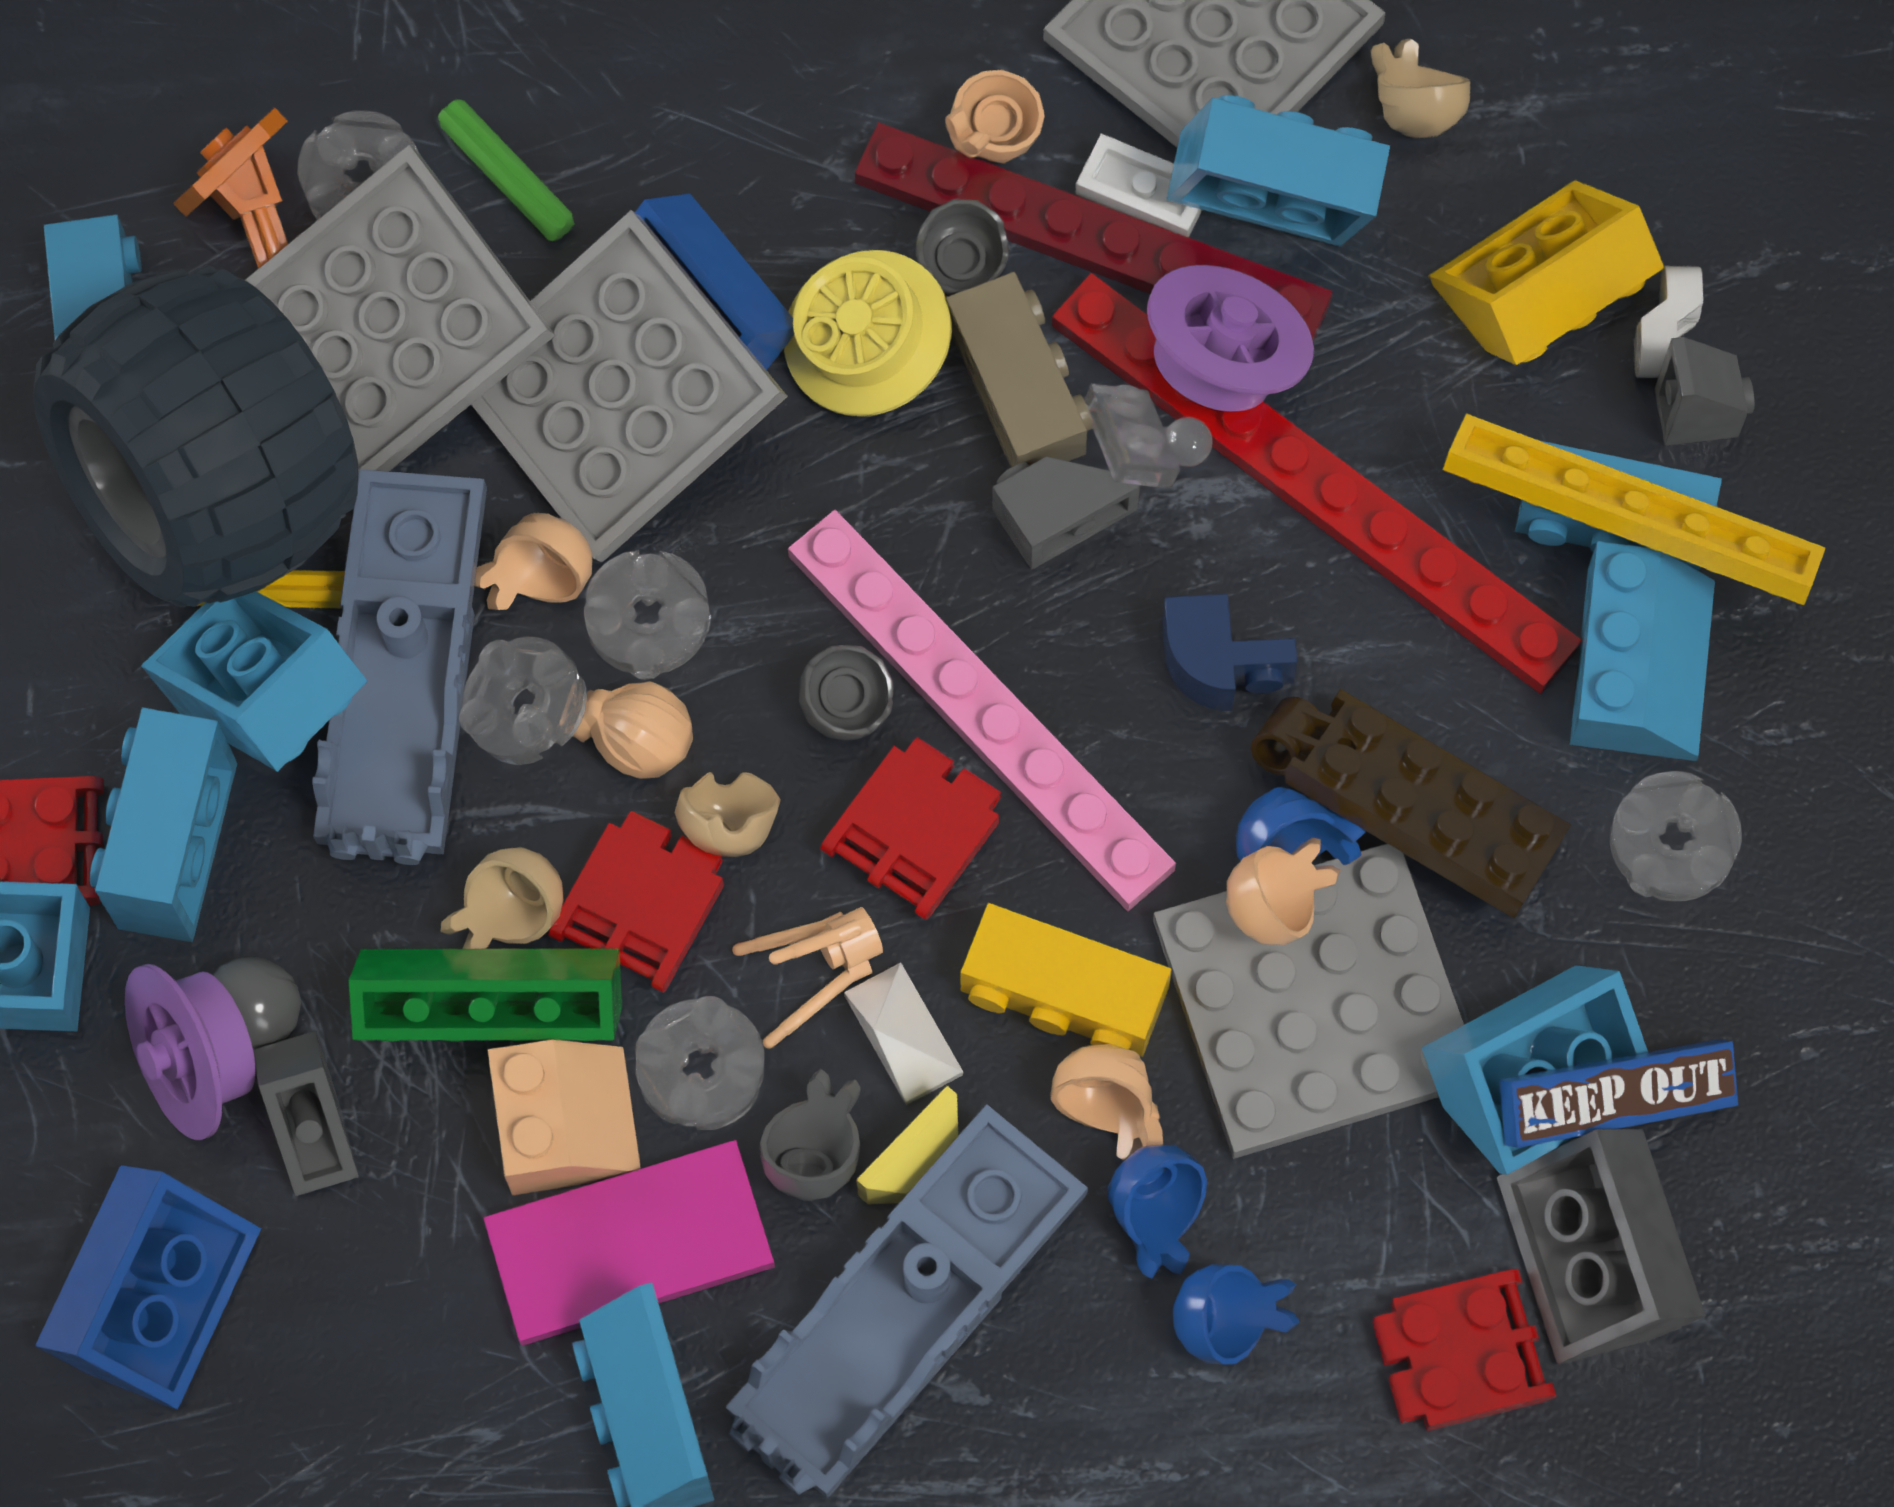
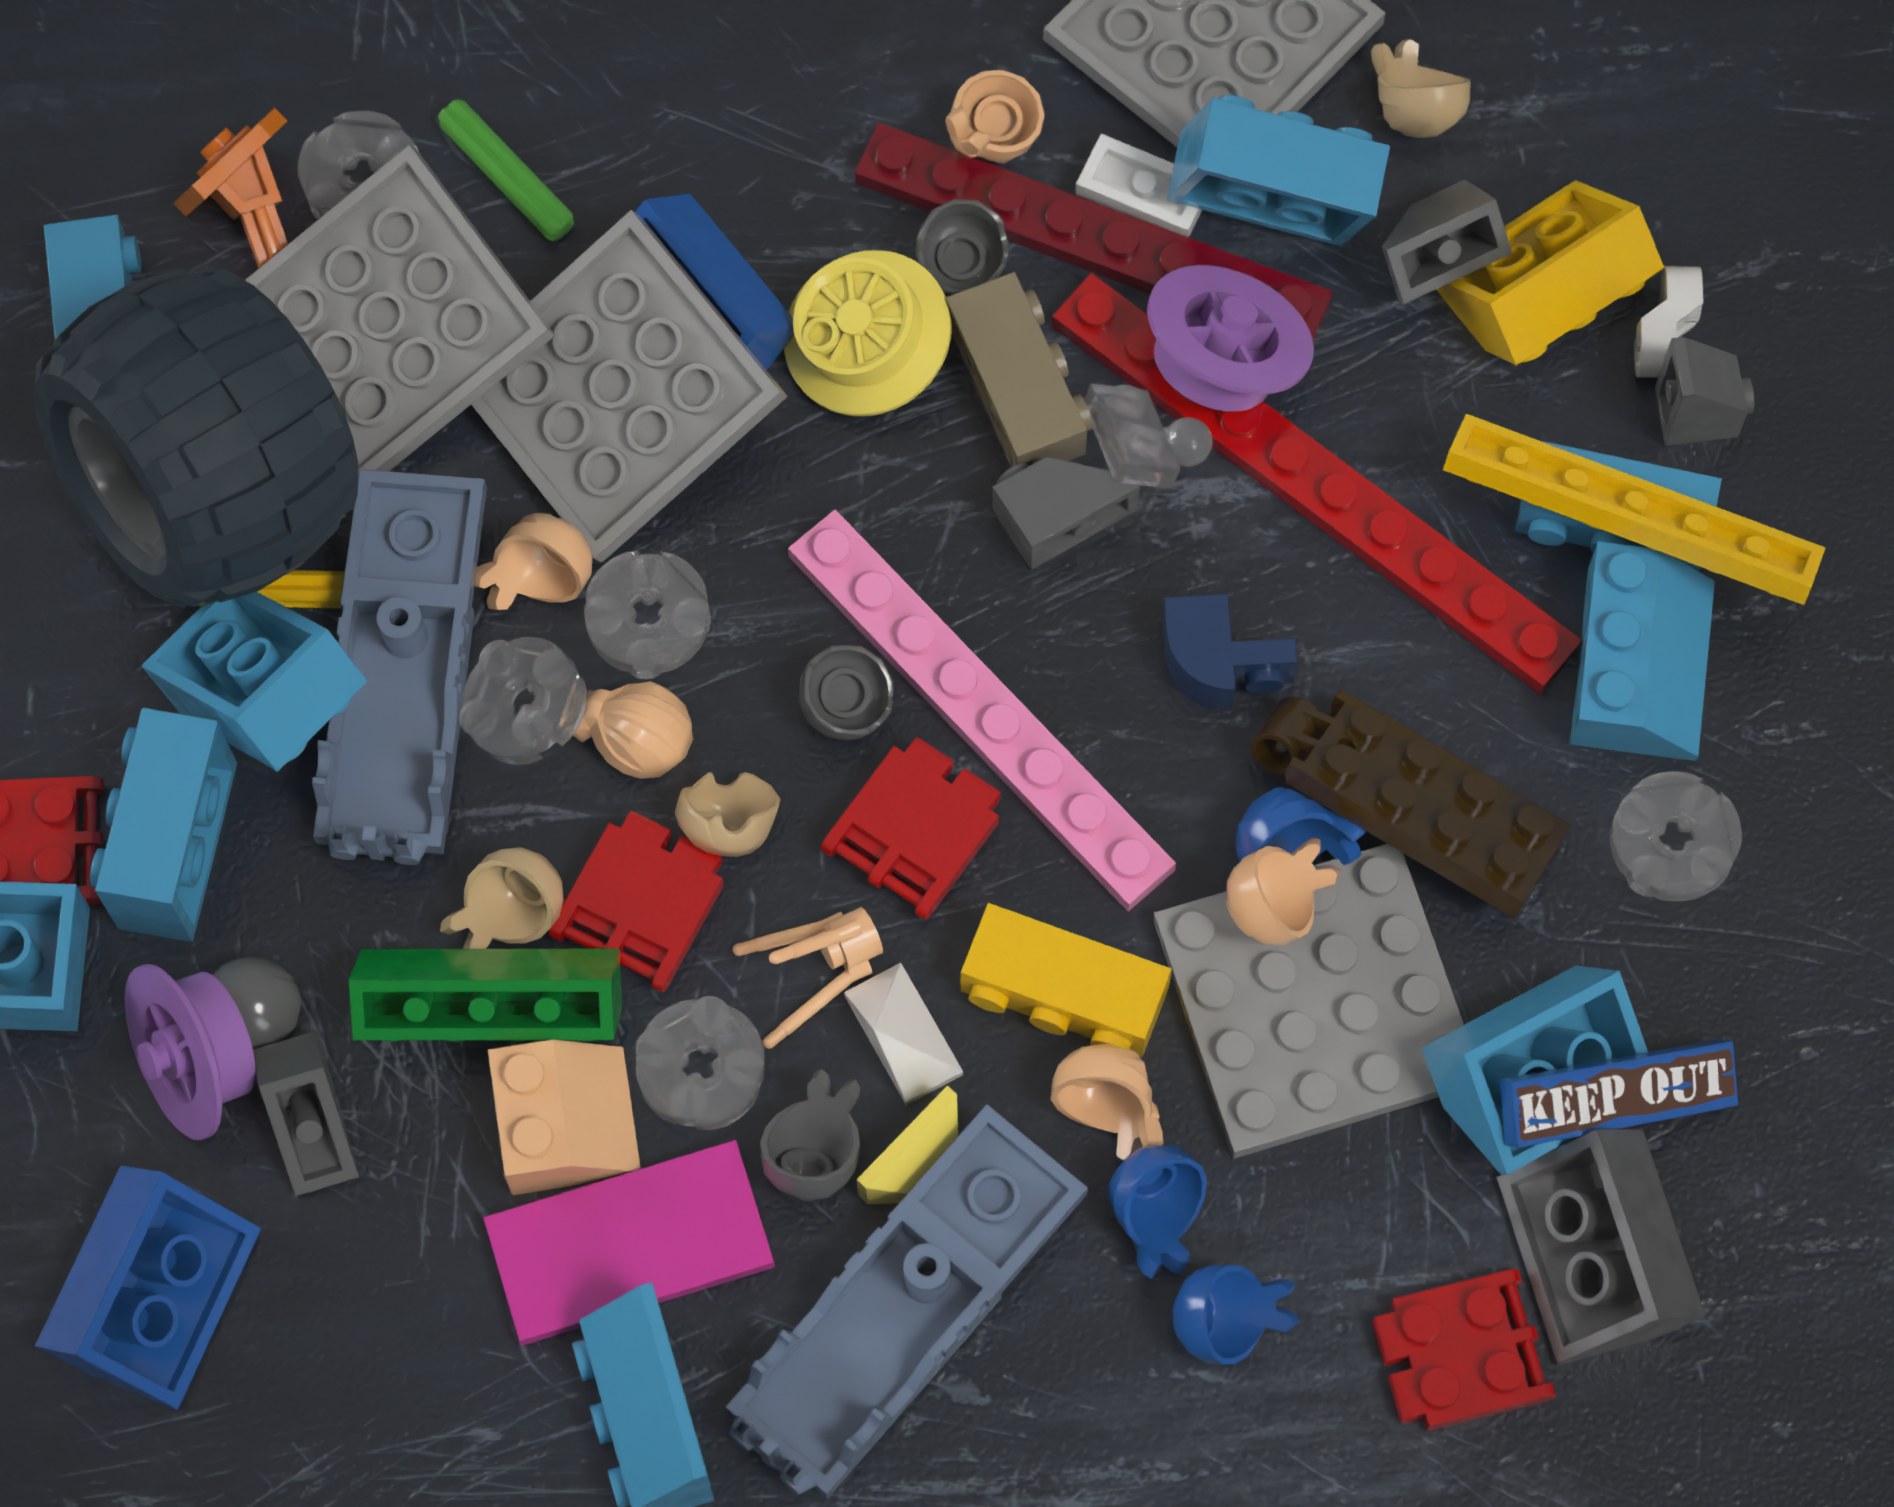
none -> dark grey slope [1382,180,1512,304]

